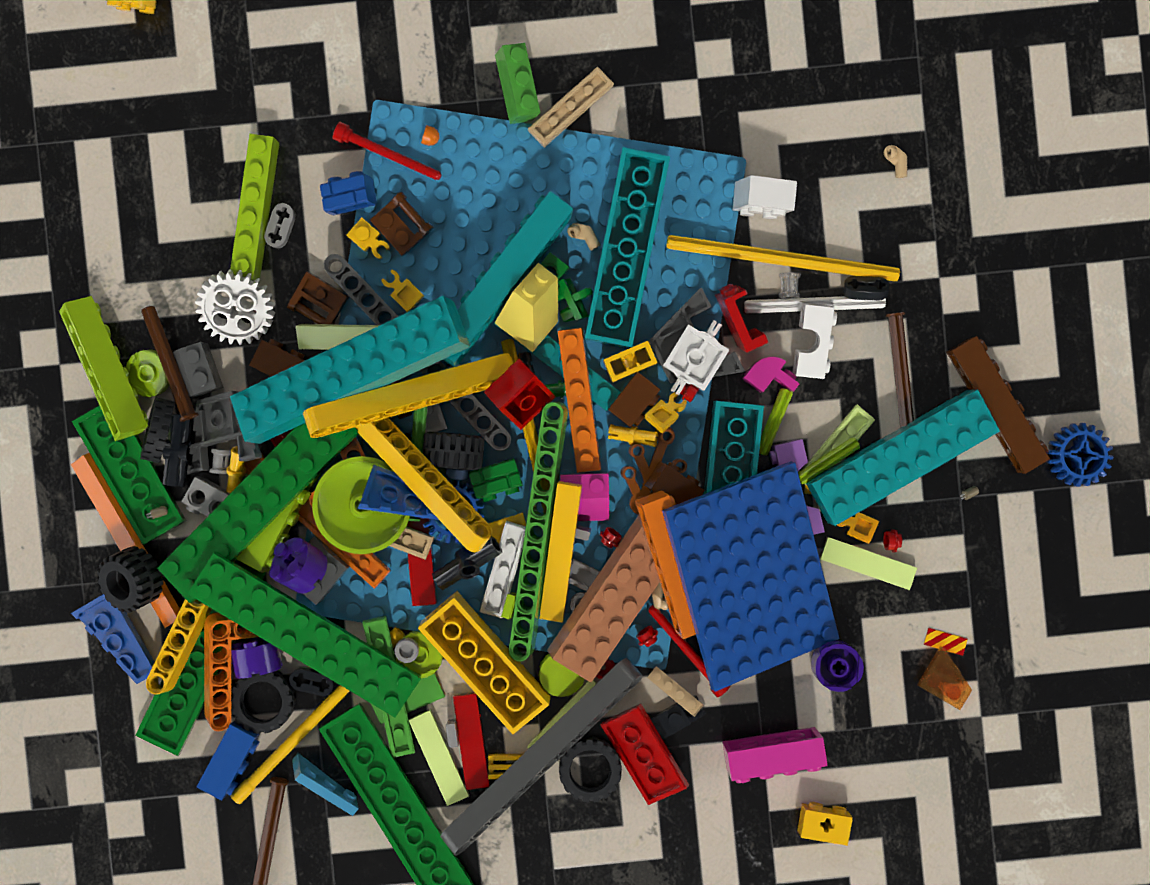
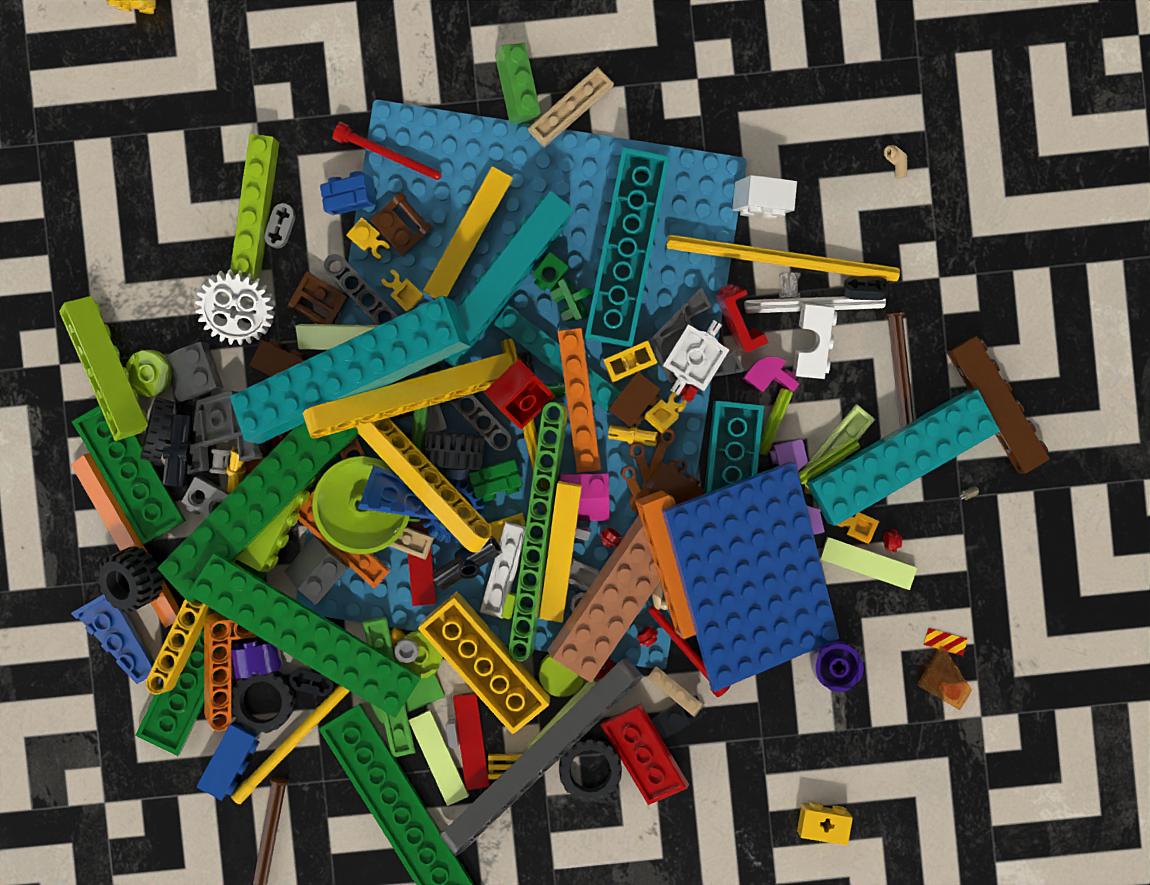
reddish brown axle [141,306,199,422] -> none
dark tan piece [146,506,168,519] -> none
dark purple brick [269,538,328,594] -> none
dark azure wing [292,753,359,816] -> none
orange hinge [421,125,439,146] -> none
light yellow slope [495,263,558,352] -> none
tan arm [567,223,601,251] -> none
dark pink brick [722,727,828,783] -> none
blue gear [1047,423,1114,487] -> none
none -> yellow tile [423,166,513,299]

